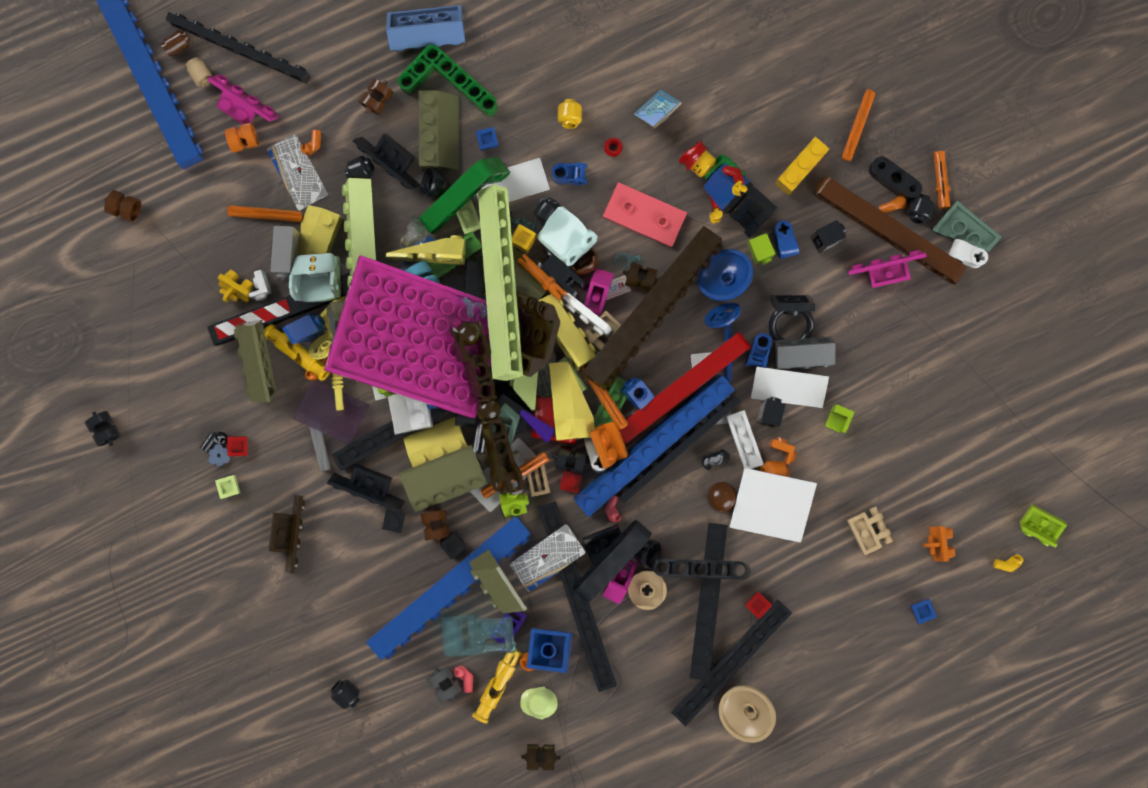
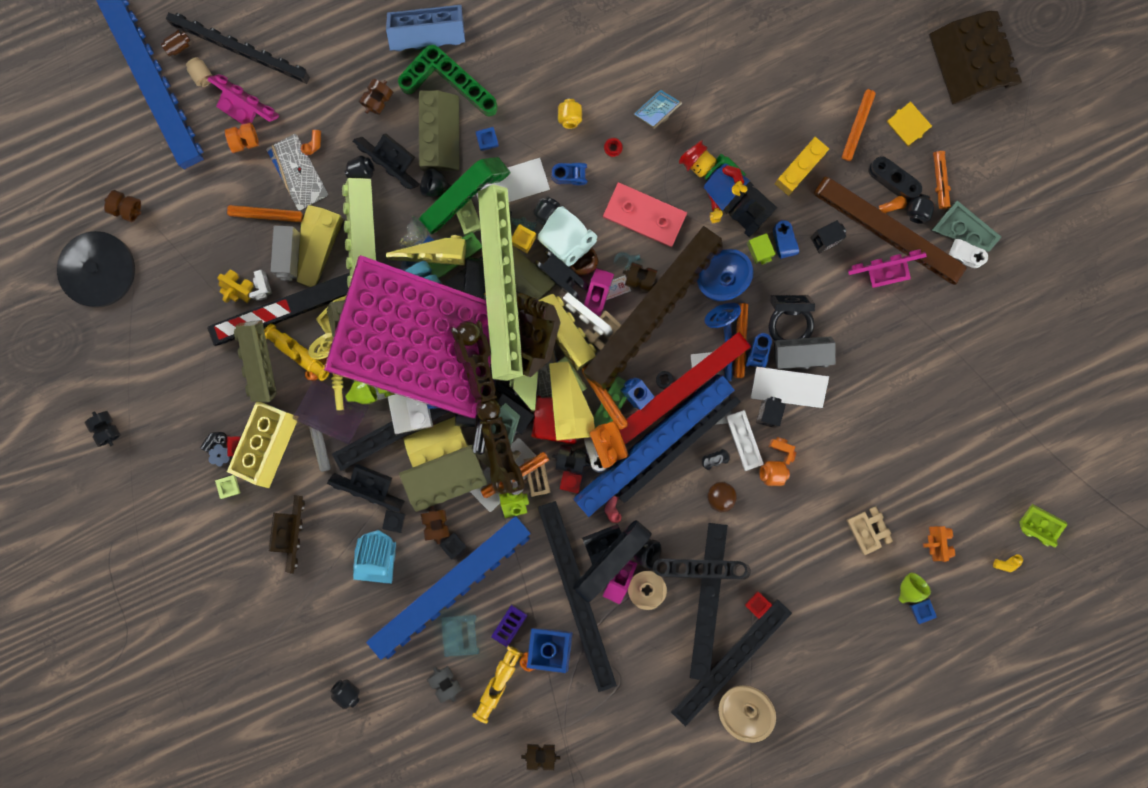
blue slope [283,313,328,344] -> none
light aqua piece [289,253,341,302] -> none
coral arm [453,666,473,693] -> none
clear light blue piece [462,296,487,318] -> none
olive slope [469,550,527,613] -> none
clear light blue plate [474,617,516,654] -> none
light grey sticker [510,524,585,592] -> none
orange pin [517,254,567,301] -> none
dark purple slope [520,410,555,443] -> none
yellowish green hat [520,686,558,720] -> none
white sticker [730,468,817,543] -> none
lime panel [825,404,854,434] -> none
none -> black dish [57,231,135,308]
none -> light yellow slope [227,402,299,488]
none -> lime helmet [345,381,378,404]
none -> medium azure piece [353,530,396,584]
none -> black bush [656,371,673,389]
none -> orange axle [734,303,748,378]
none -> yellow piece [887,101,932,146]
none -> lime helmet [899,572,931,604]
none -> dark brown slope [929,11,1022,105]

